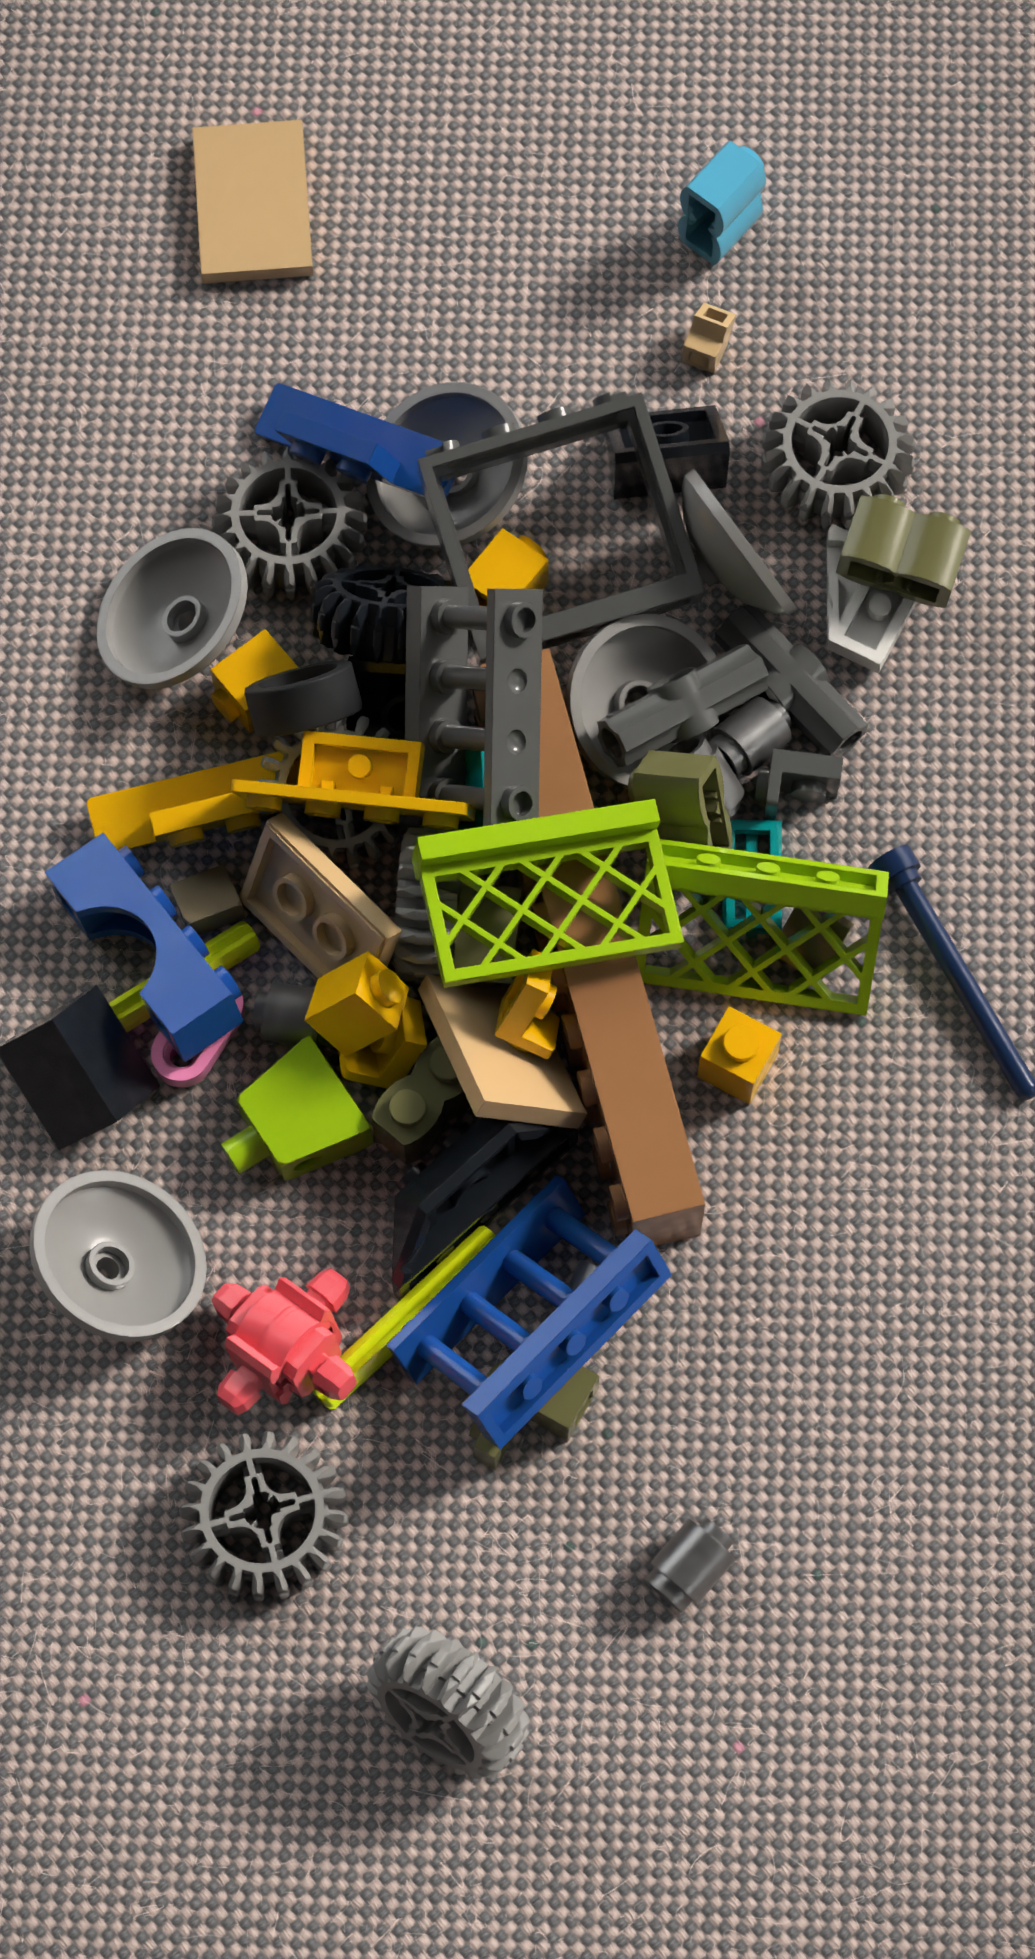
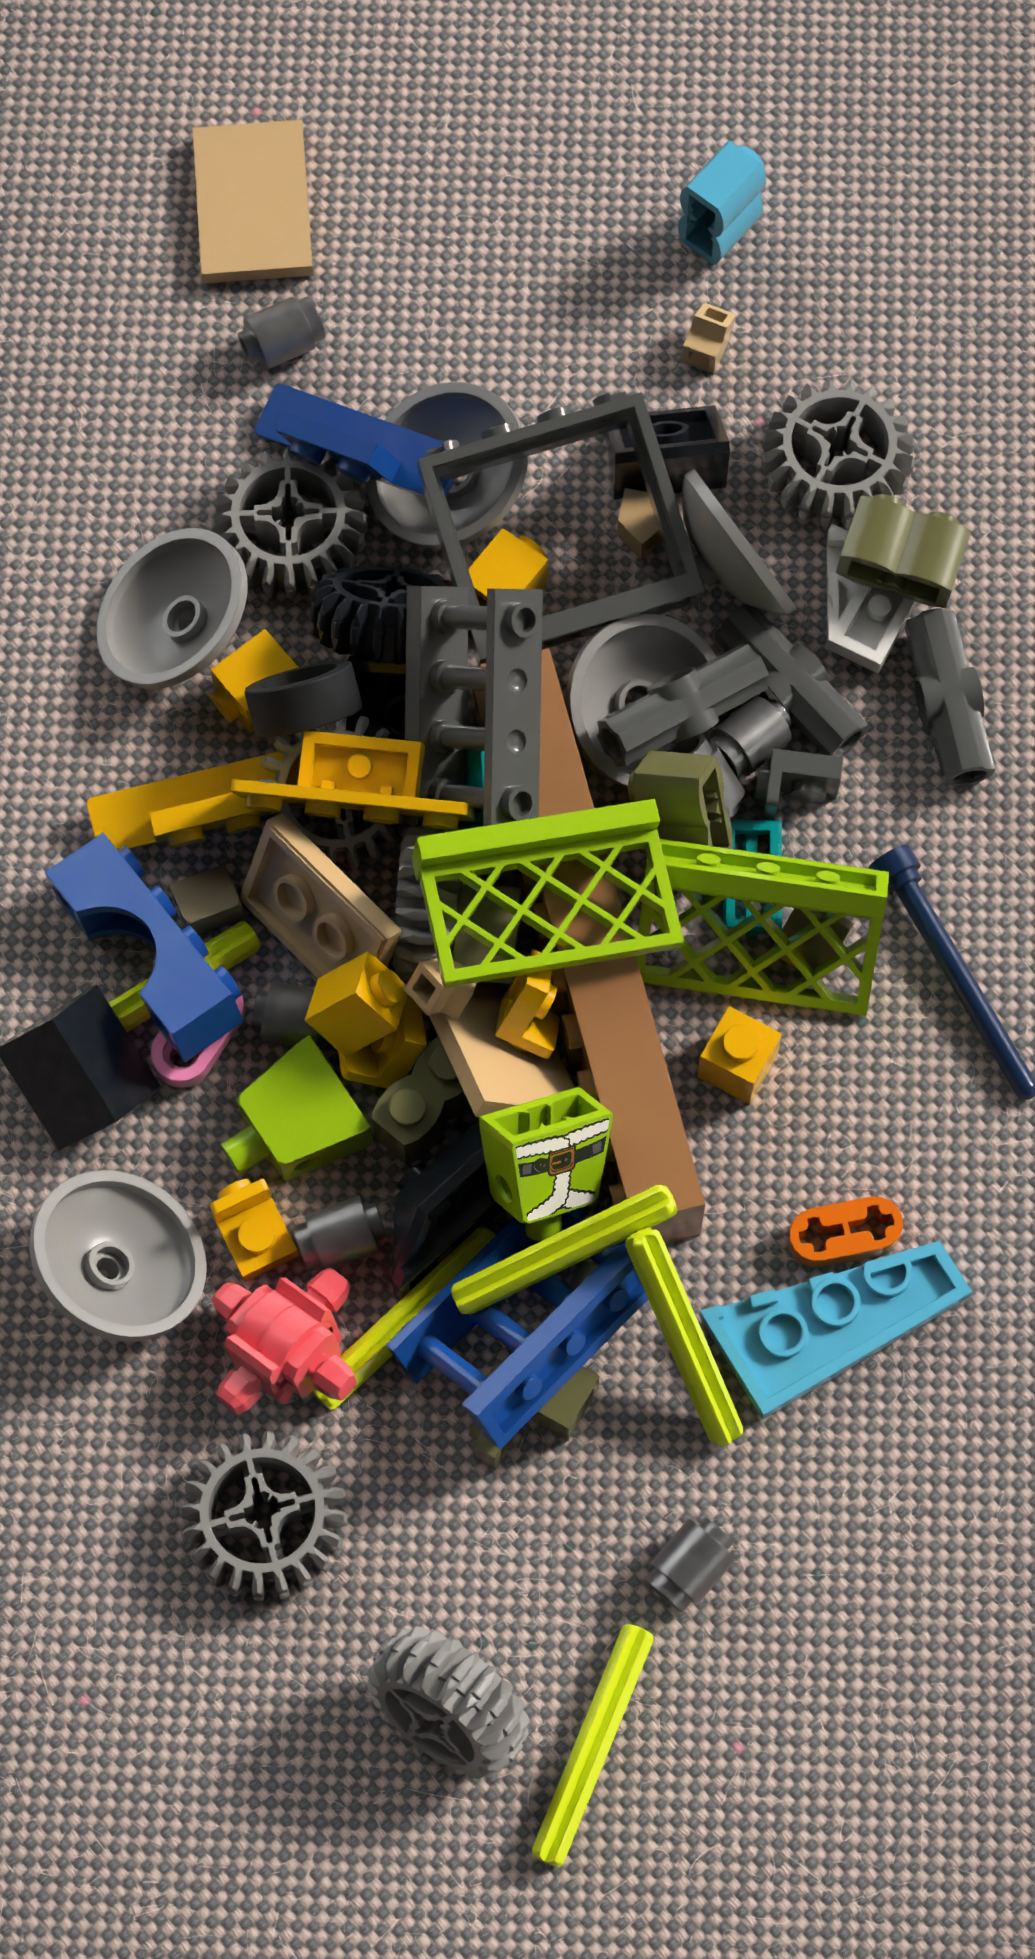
none -> yellow bracket [209,1179,299,1282]
none -> flat silver brick [238,296,326,370]
none -> flat silver brick [293,1195,387,1272]
none -> tan piece [404,958,476,1020]
none -> neon yellow axle [451,1185,677,1314]
none -> lime torso [479,1087,613,1241]
none -> neon yellow axle [532,1624,653,1867]
none -> tan piece [617,488,663,559]
none -> neon yellow axle [625,1227,743,1446]
none -> medium azure wing [699,1241,972,1420]
none -> orange beam [788,1196,903,1268]
none -> dark grey piece [905,608,995,788]

